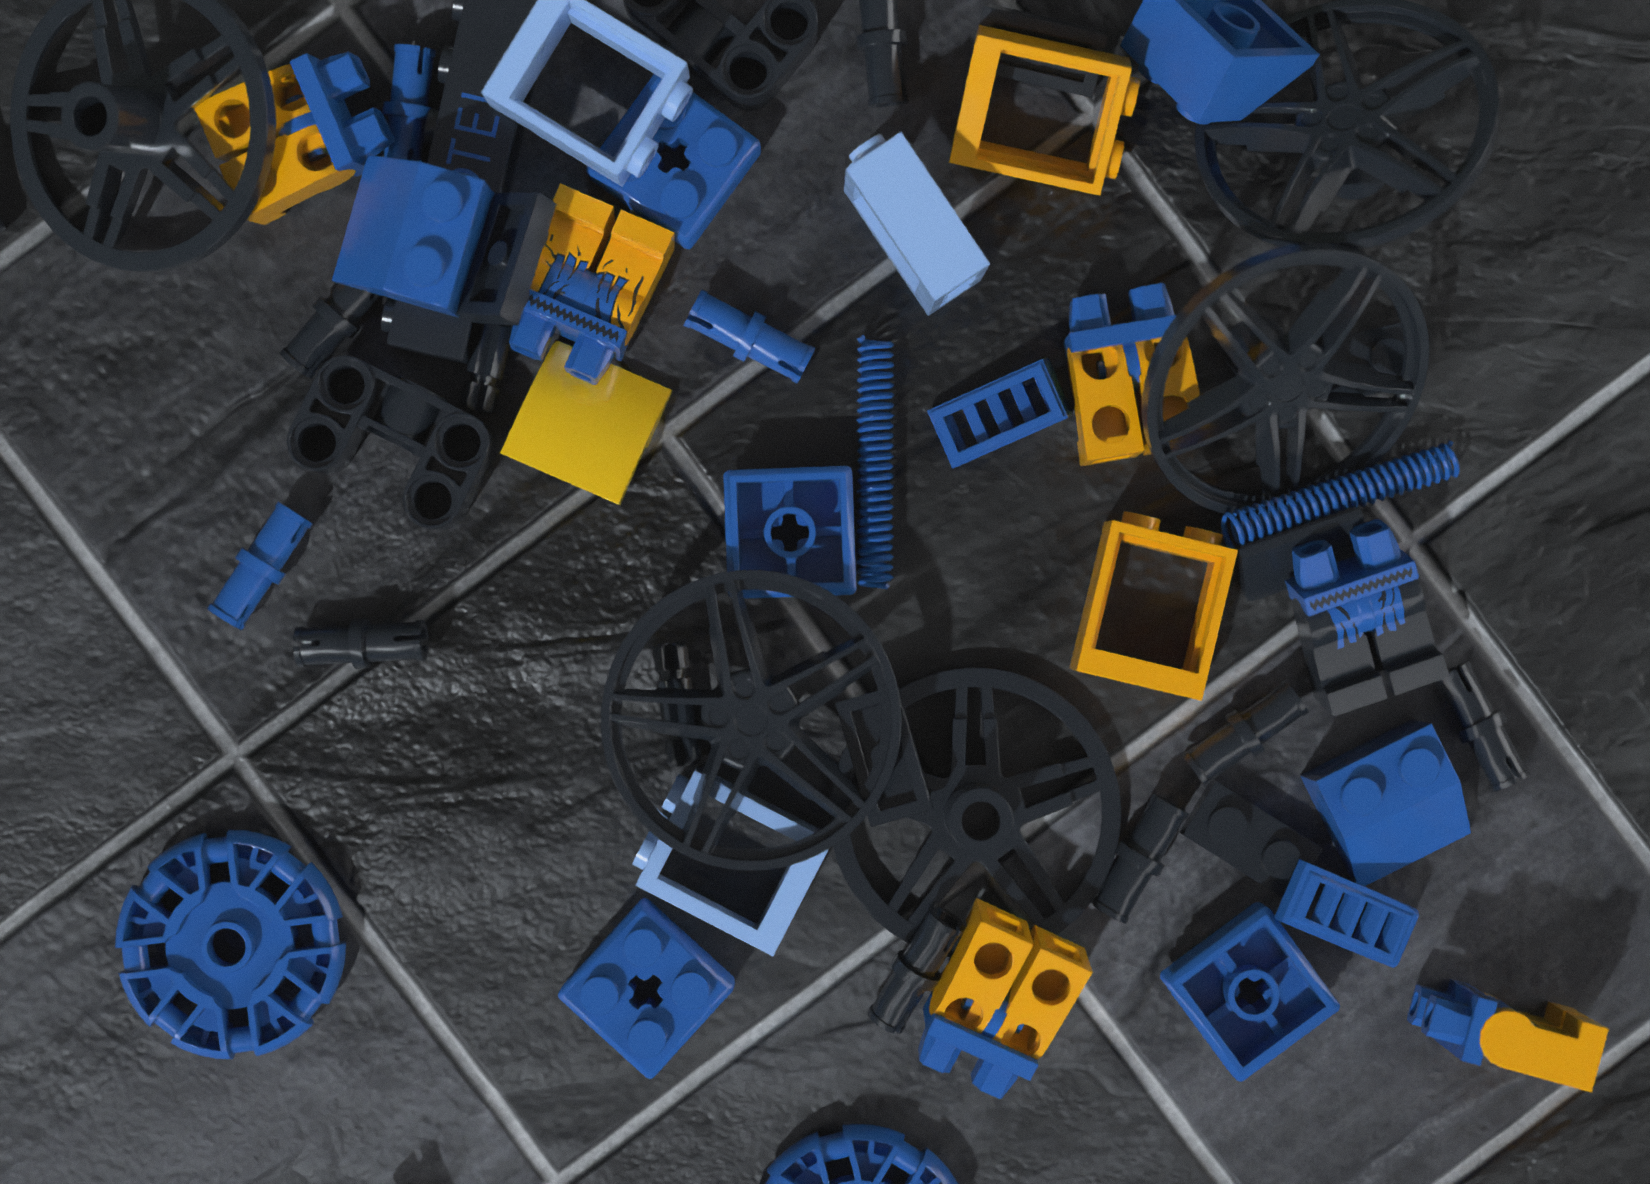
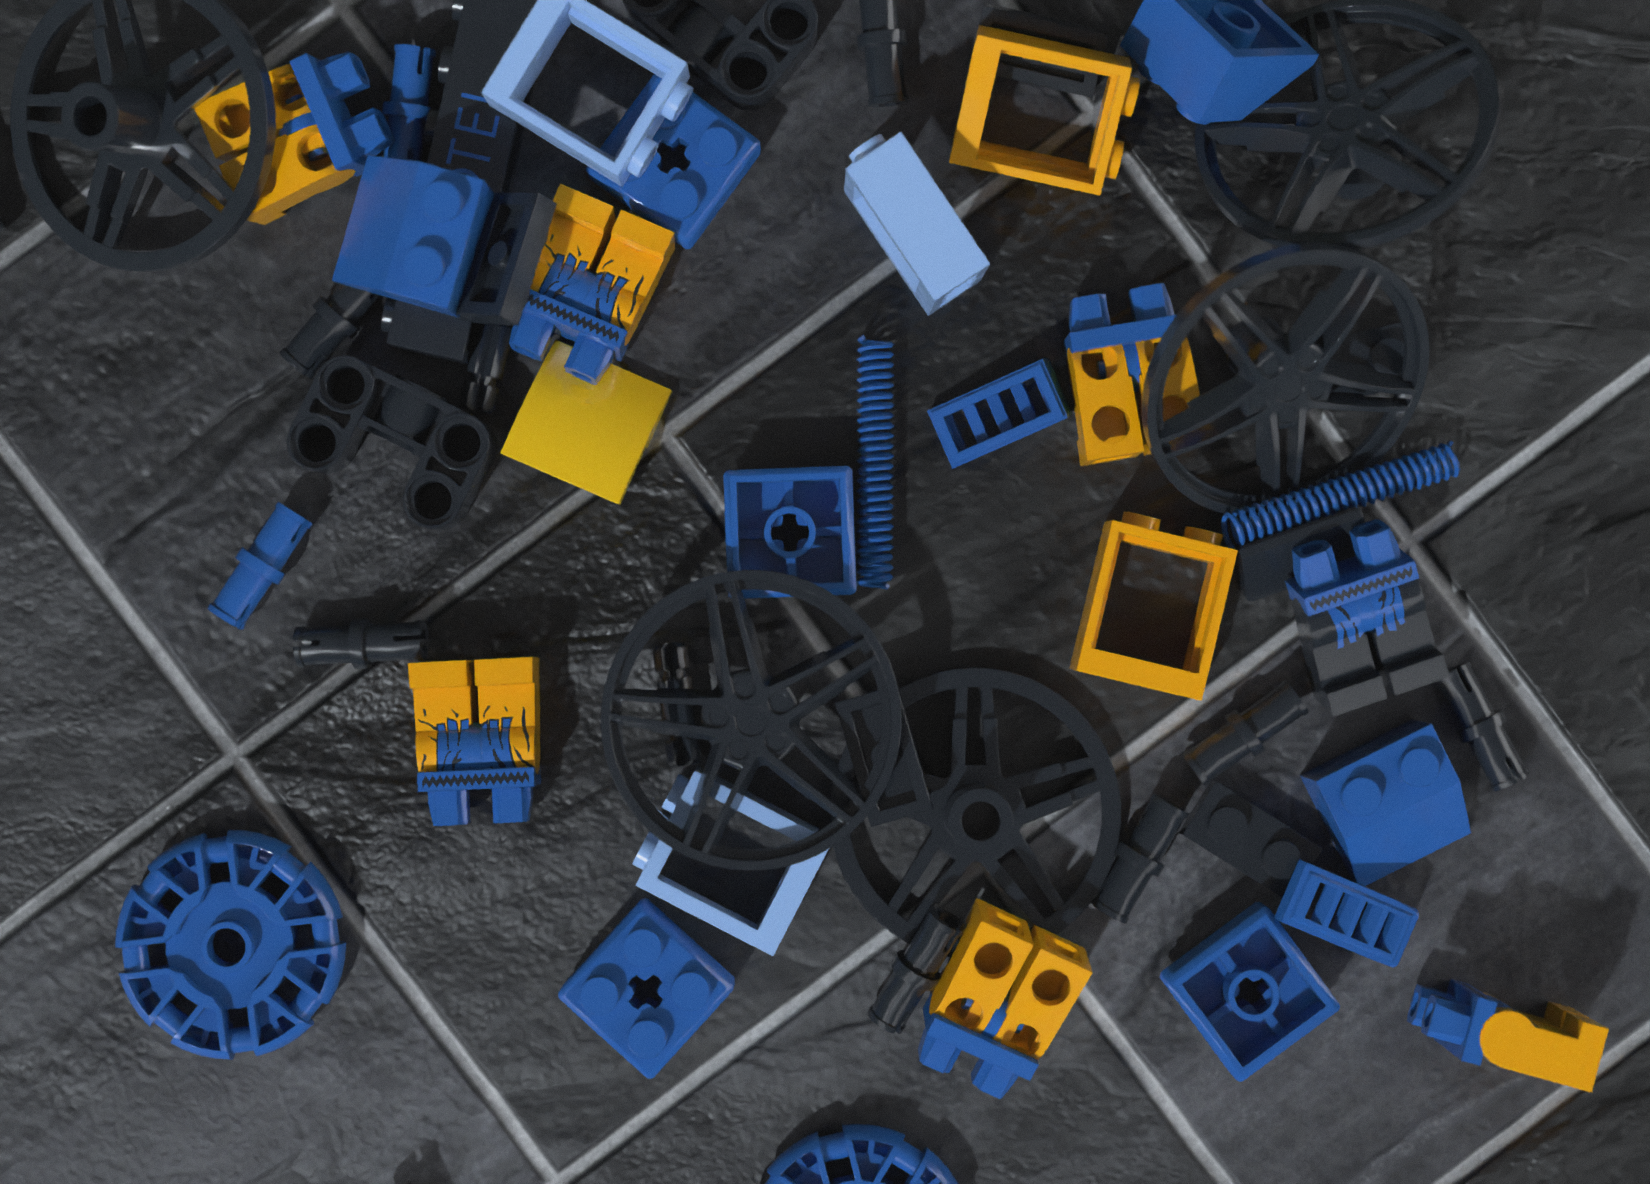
blue pin [684,289,816,384] -> none
none -> hips [408,657,542,826]

